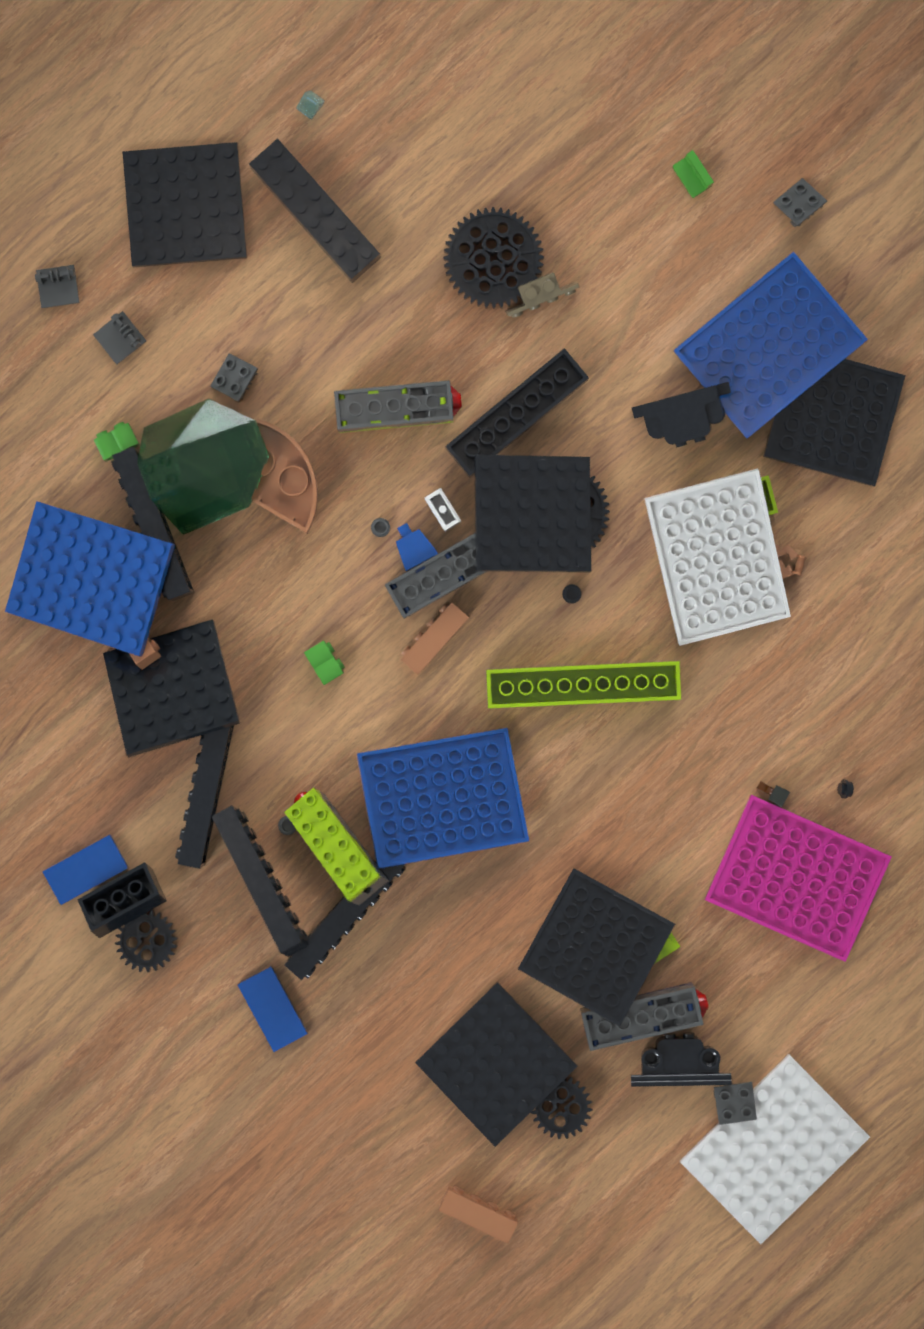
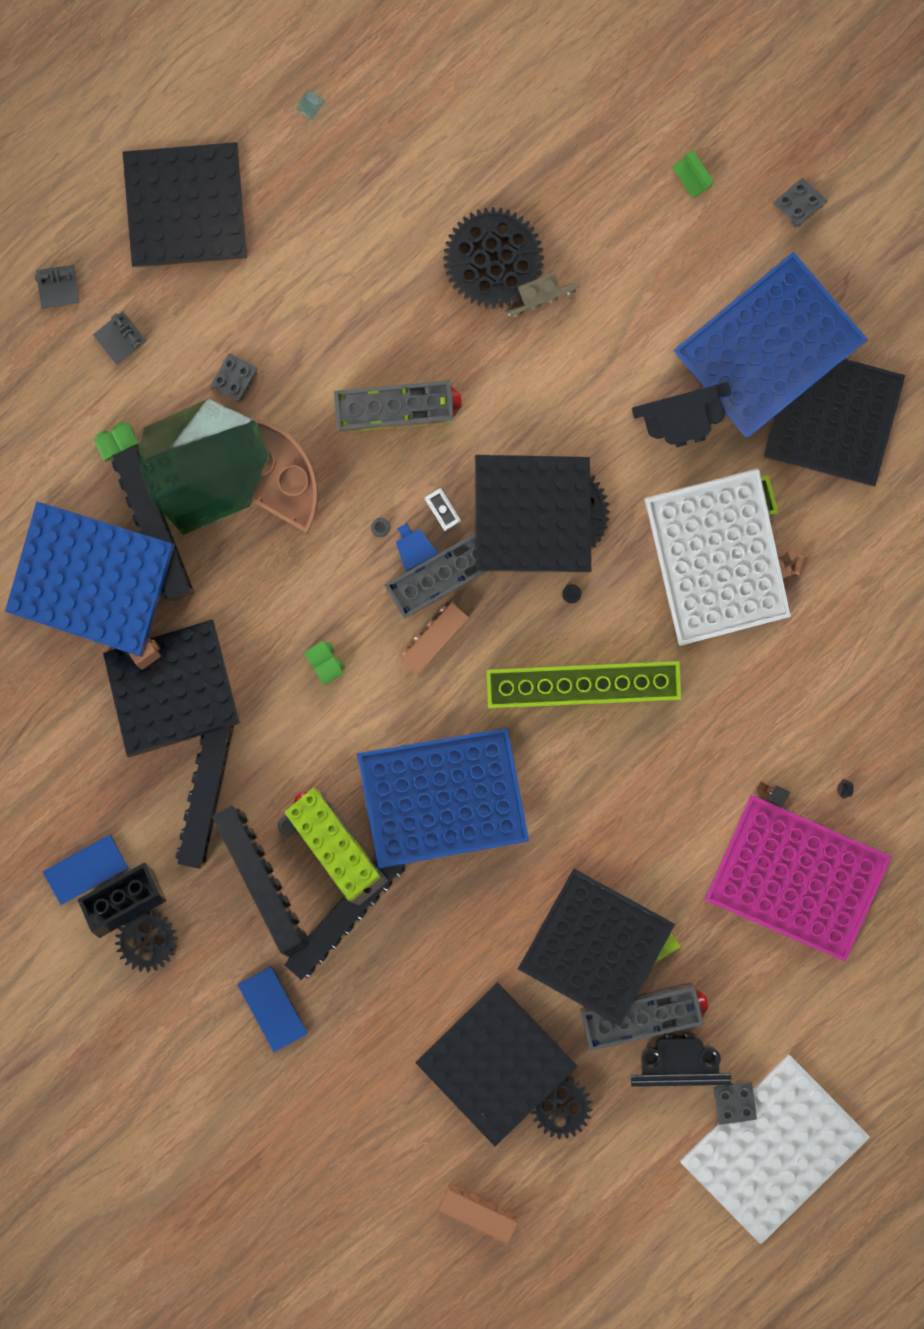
black brick [249,138,381,283] -> none
black brick [445,348,589,478] -> none

